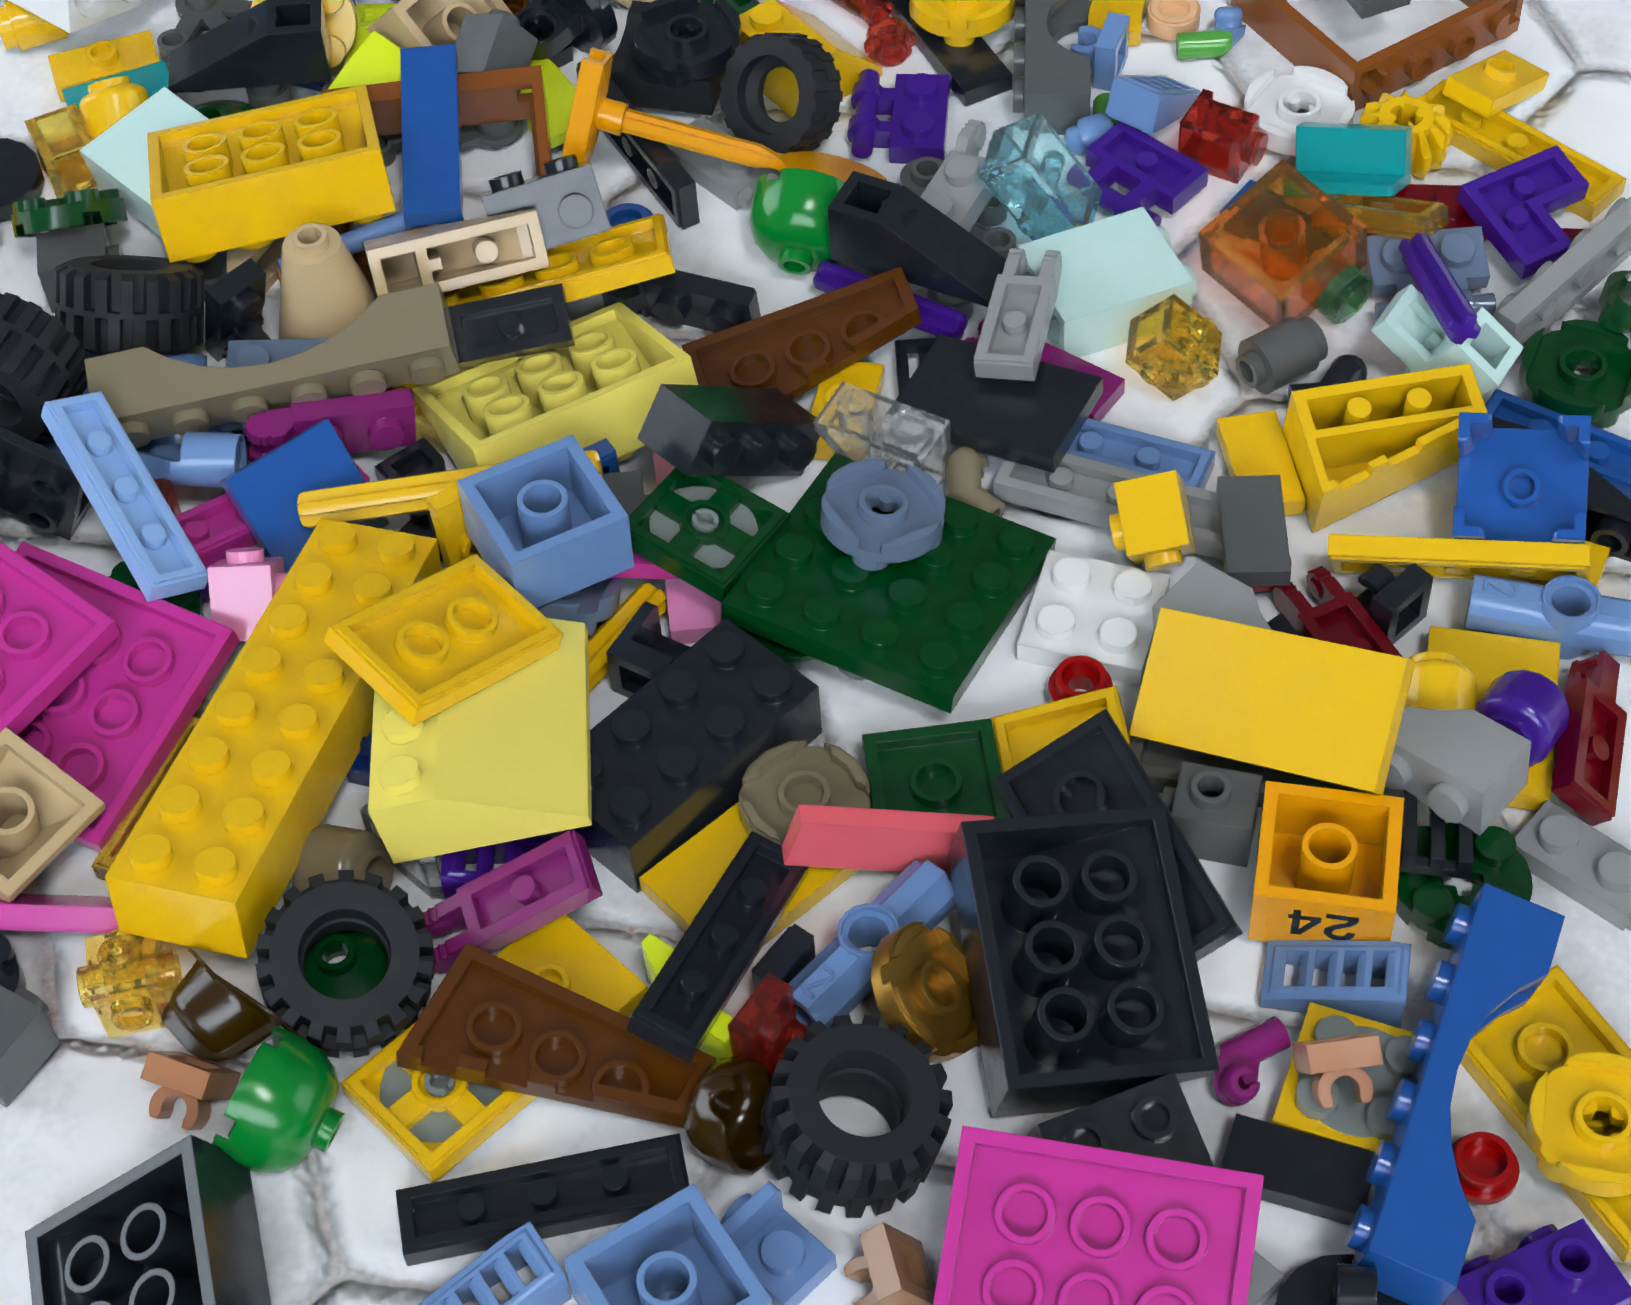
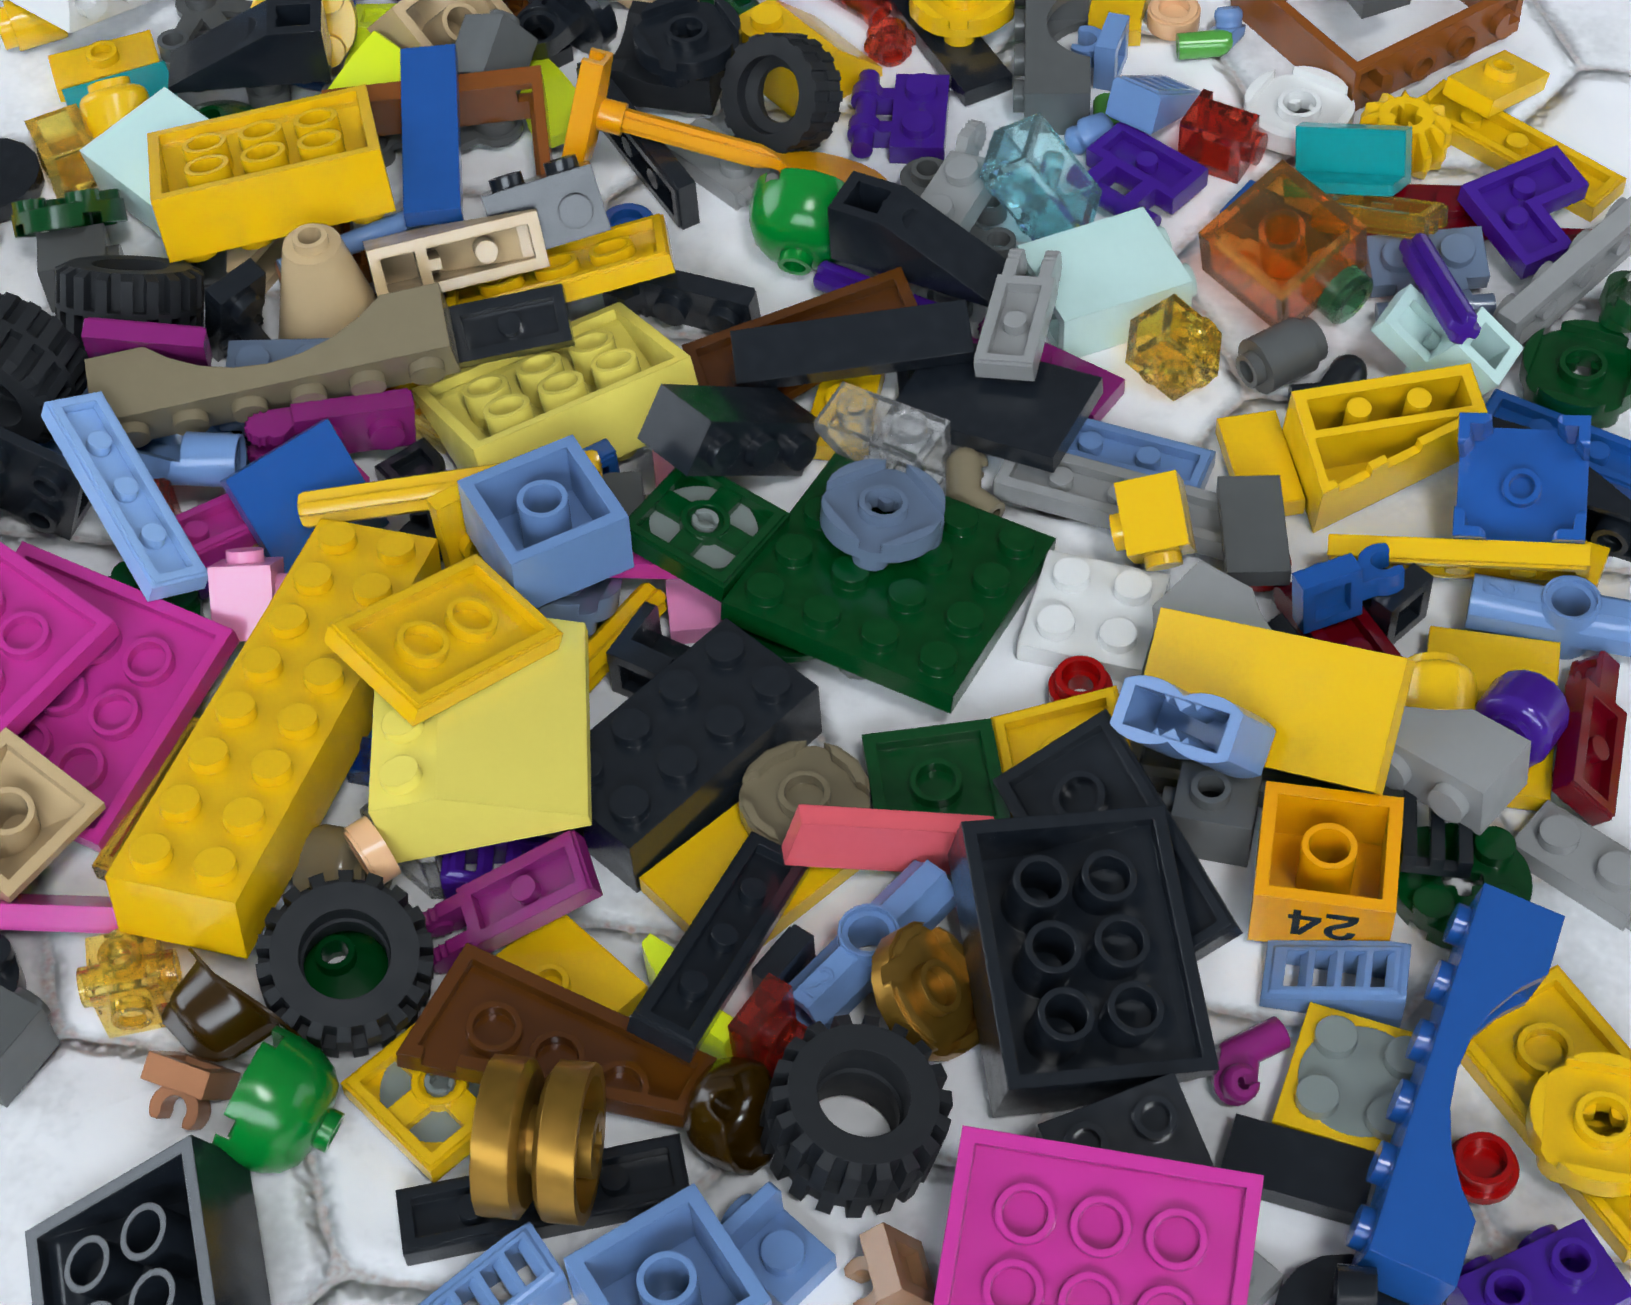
nougat tile [1292,1033,1383,1109] -> none
none -> magenta tile [81,317,212,366]
none -> light nougat tile [343,816,401,884]
none -> pearl gold wheel [469,1054,606,1226]
none -> black tile [730,299,974,388]
none -> medium blue brick [1110,675,1276,778]
none -> blue plate [1292,543,1405,635]

